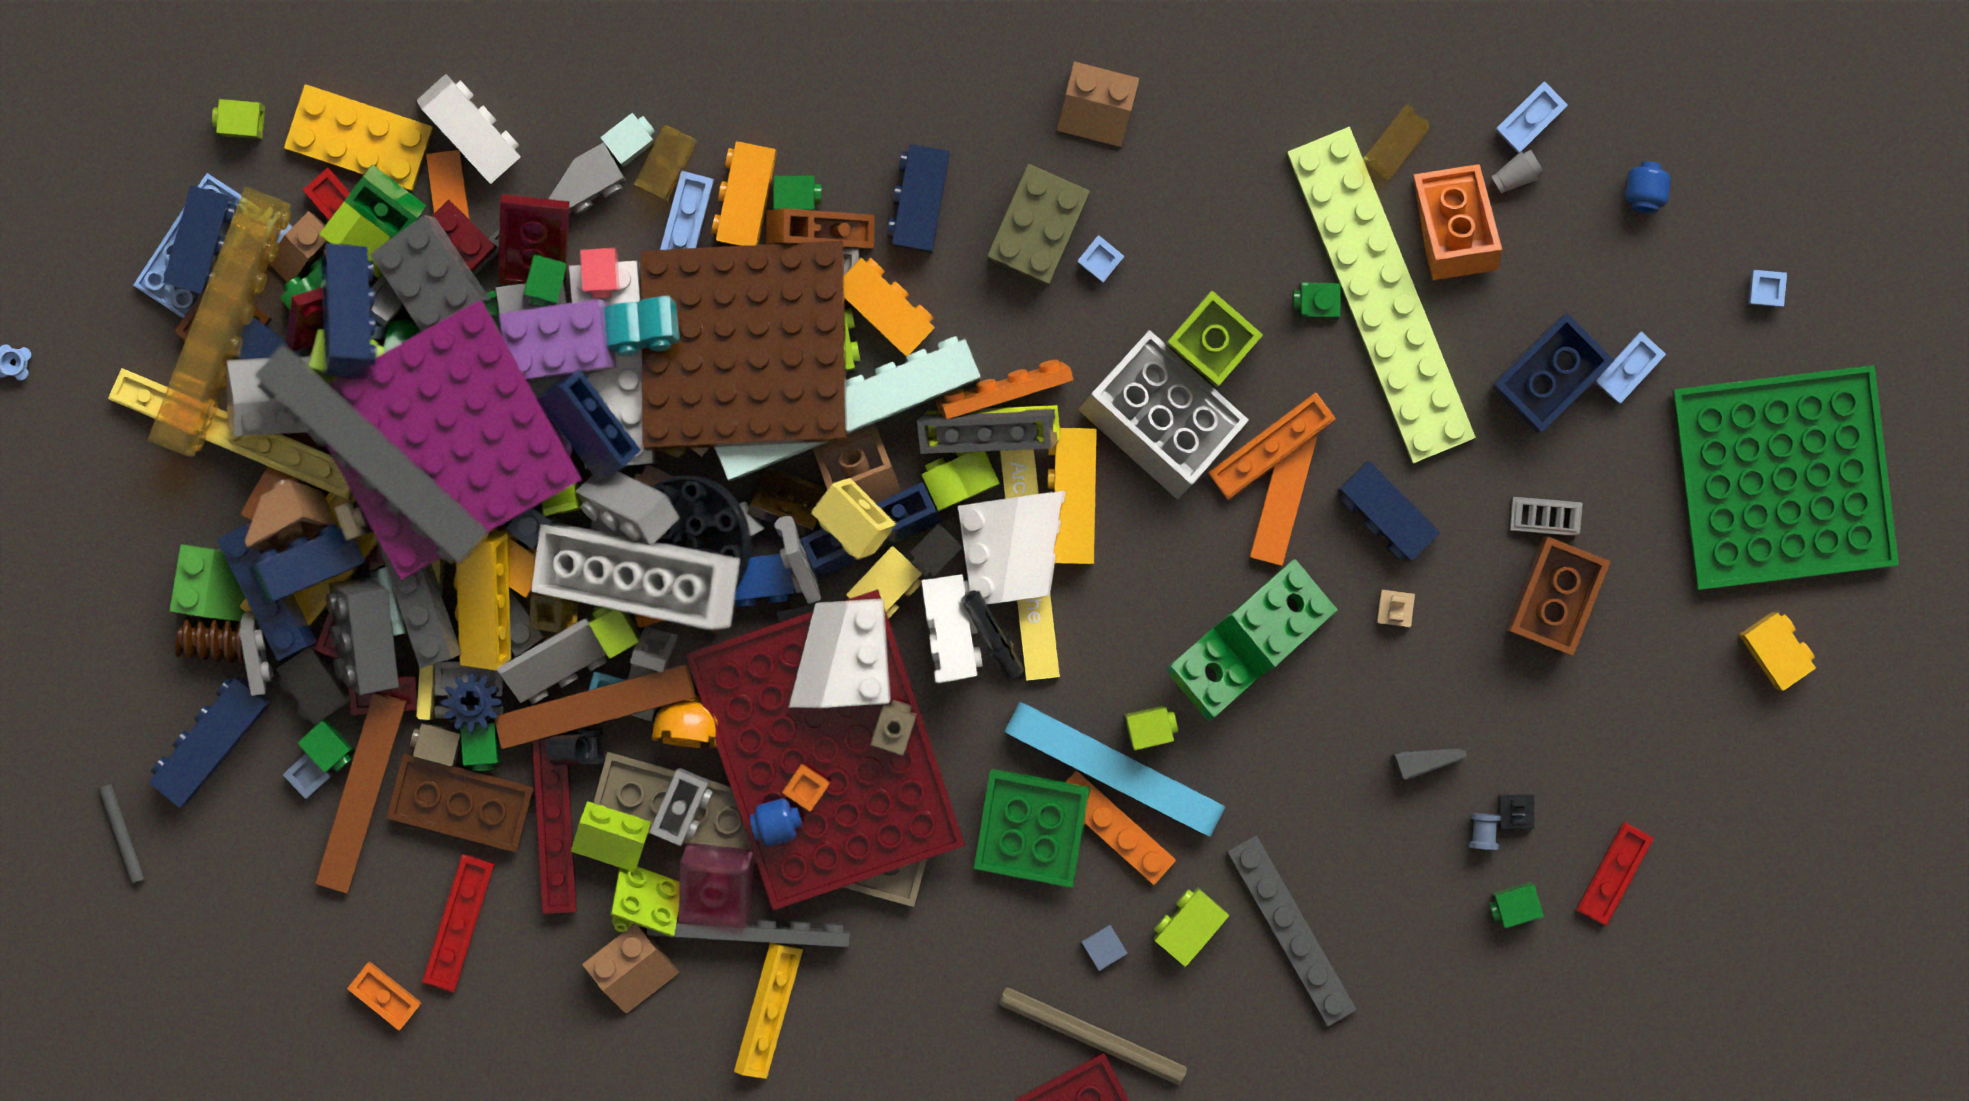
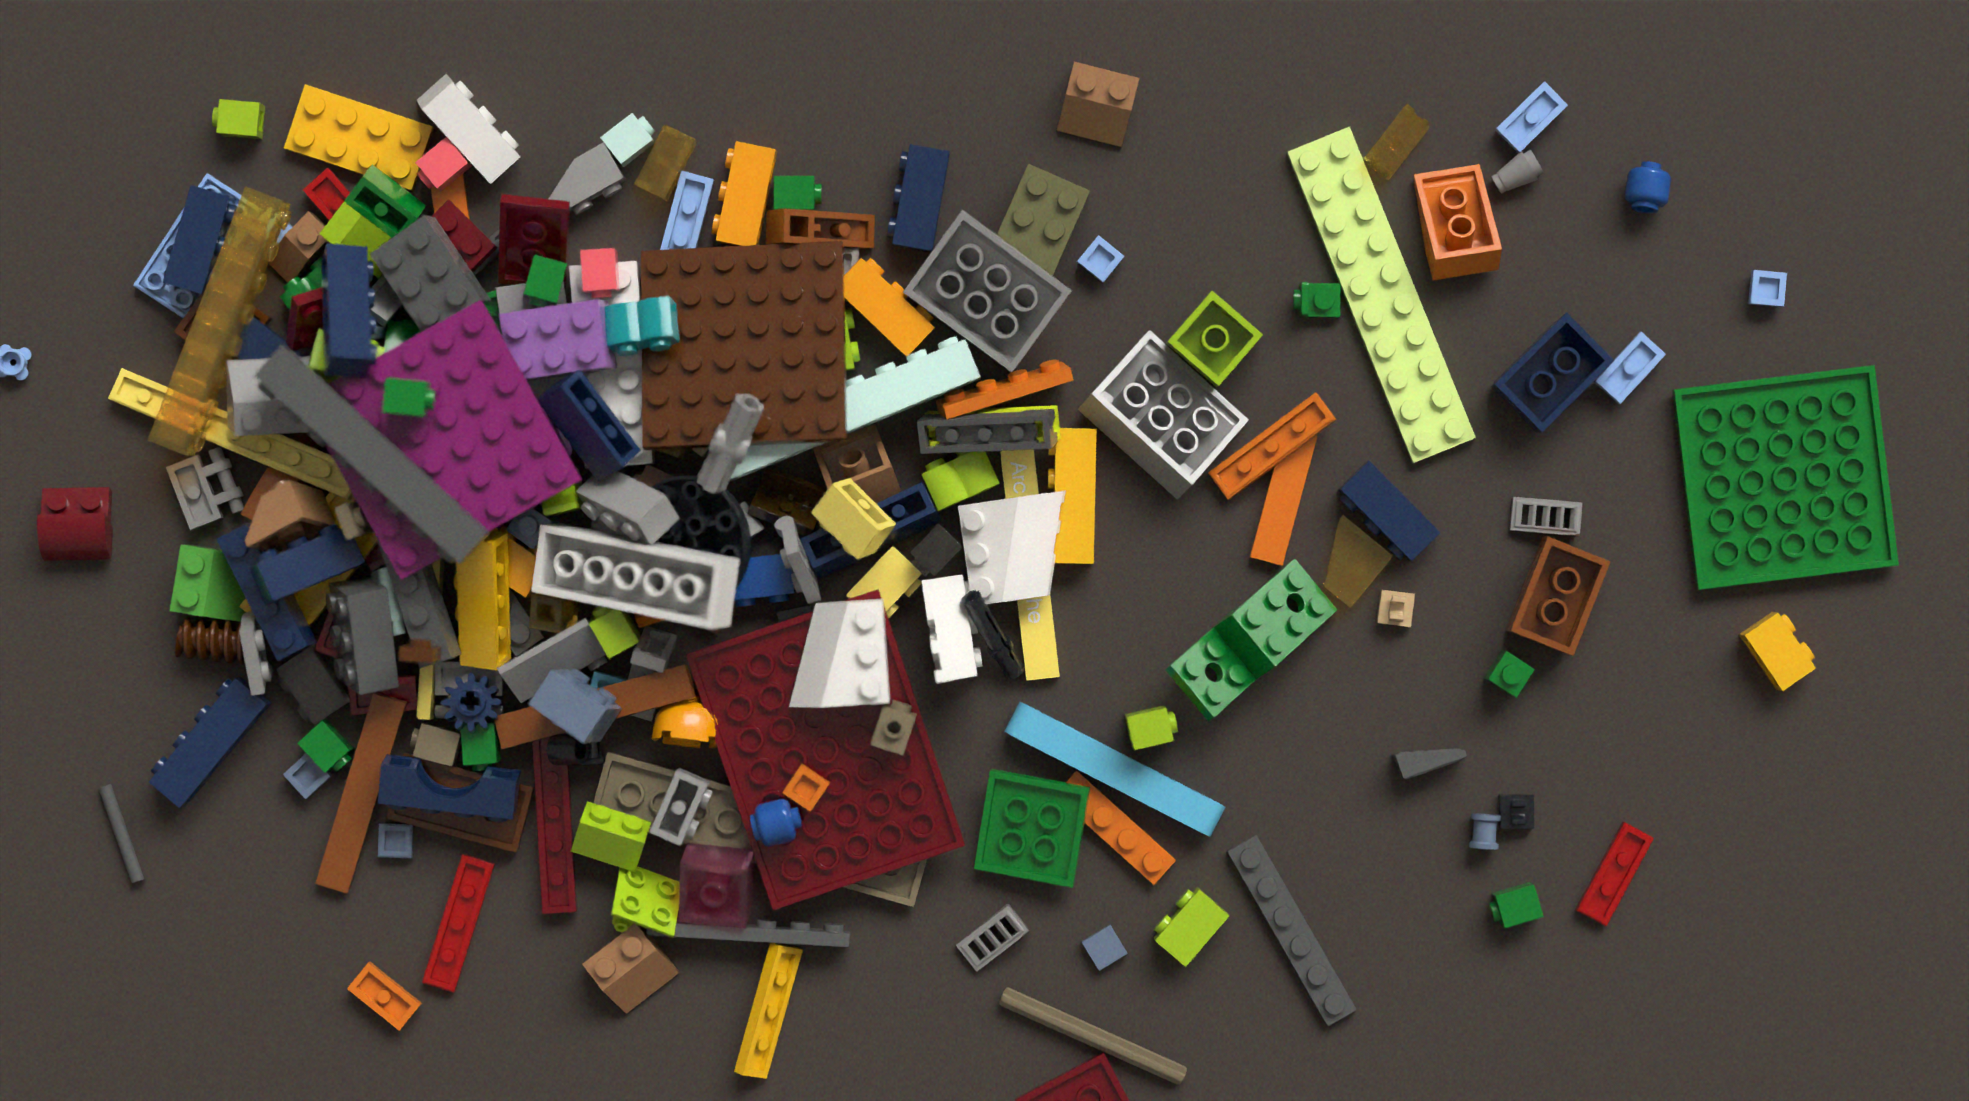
none -> dark red brick [37,487,113,561]
none -> light grey plate [166,447,244,530]
none -> dark blue arch [378,754,521,822]
none -> sand blue tile [378,823,414,858]
none -> green brick [382,377,436,417]
none -> reddish brown plate [399,638,442,663]
none -> coral brick [415,137,472,191]
none -> sand blue brick [529,668,622,743]
none -> light grey piece [697,394,764,494]
none -> light grey slope [903,210,1072,372]
none -> light grey slope [956,903,1029,971]
none -> clear yellow wing [1324,515,1393,608]
none -> green brick [1484,650,1535,698]

